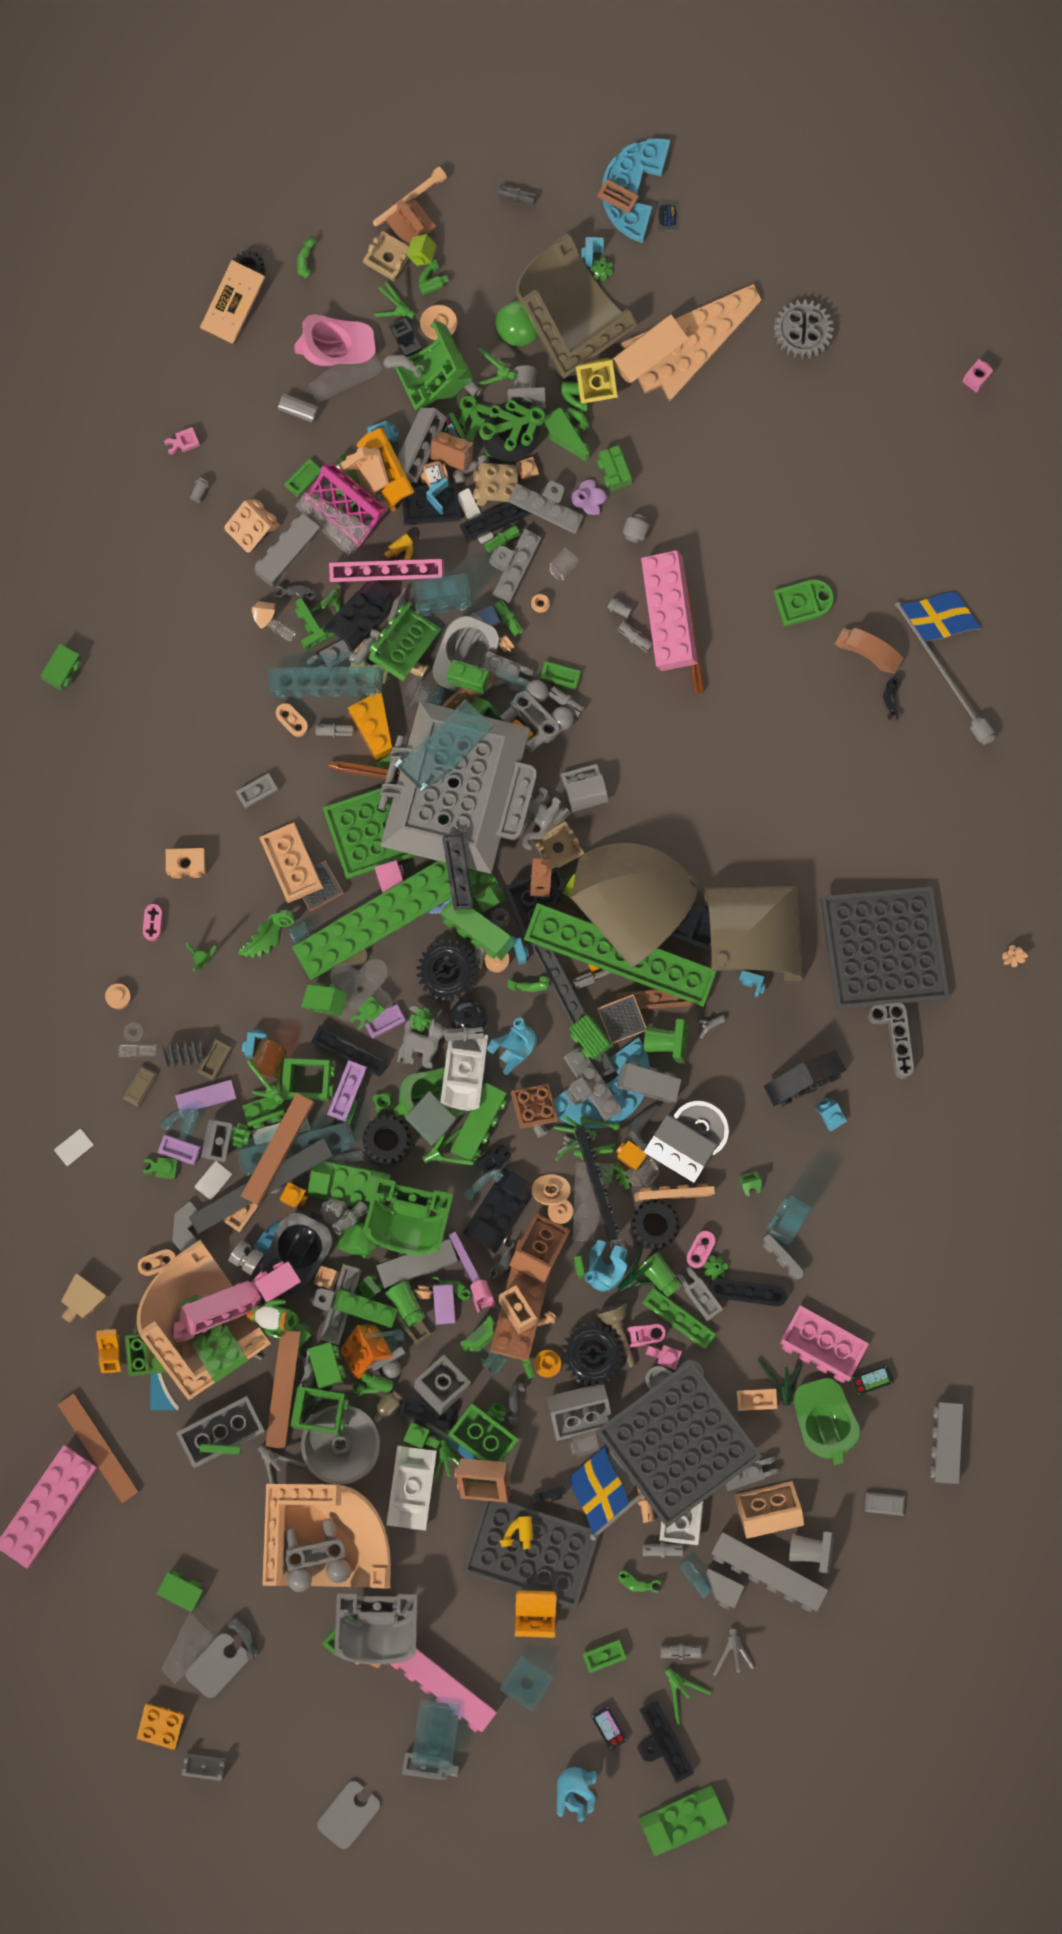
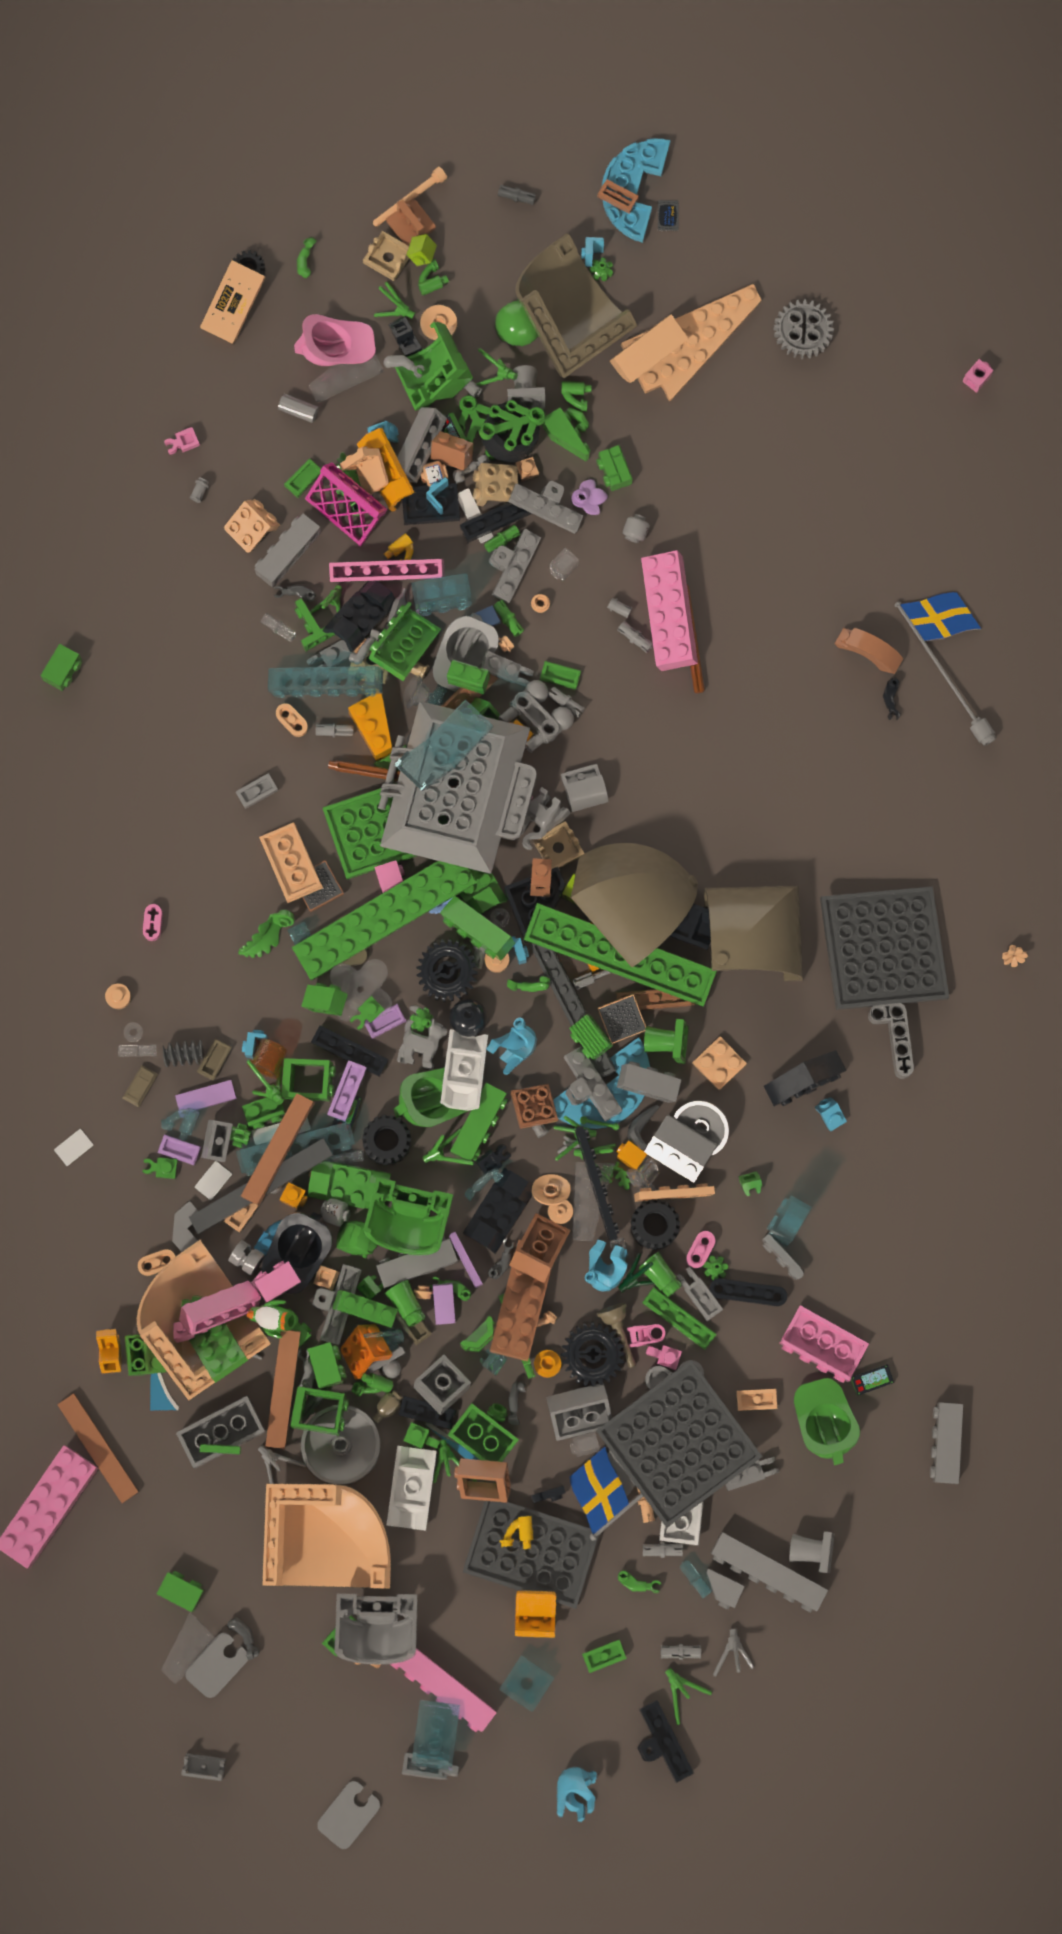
tan torso [61,1273,108,1323] -> none
light orange hinge [137,1703,185,1750] -> none
light nougat brick [166,848,206,878] -> none
bright green plant [186,942,217,971] -> none
light nougat tile [252,601,276,629] -> none
light grey piece [284,1519,351,1592] -> none
clear wing [295,492,372,556] -> none
light grey pin [332,1202,368,1235] -> none
bright green plate [372,1092,394,1113] -> none
sand green tile [404,1091,456,1145] -> none
black plate [442,834,474,910] -> none
light grey axle [444,1026,483,1042] -> none
bright pink piece [470,1280,496,1313] -> none
light nougat brick [498,1285,537,1334] -> none
bright green tile [573,1256,585,1279] -> none
light yellow slope [575,358,618,404] -> none
tile [590,1705,628,1751] -> none
bright green piece [638,1785,728,1856] -> none
light grey bar [699,1015,725,1039] -> none
light nougat slope [735,1481,804,1539] -> none
medium azure bracket [739,970,766,997] -> none
dark green plant [758,1358,802,1405] -> none
bright green tile [773,580,834,627] -> none
light grey tile [864,1492,906,1516] -> none
none -> light nougat plate [692,1036,747,1091]

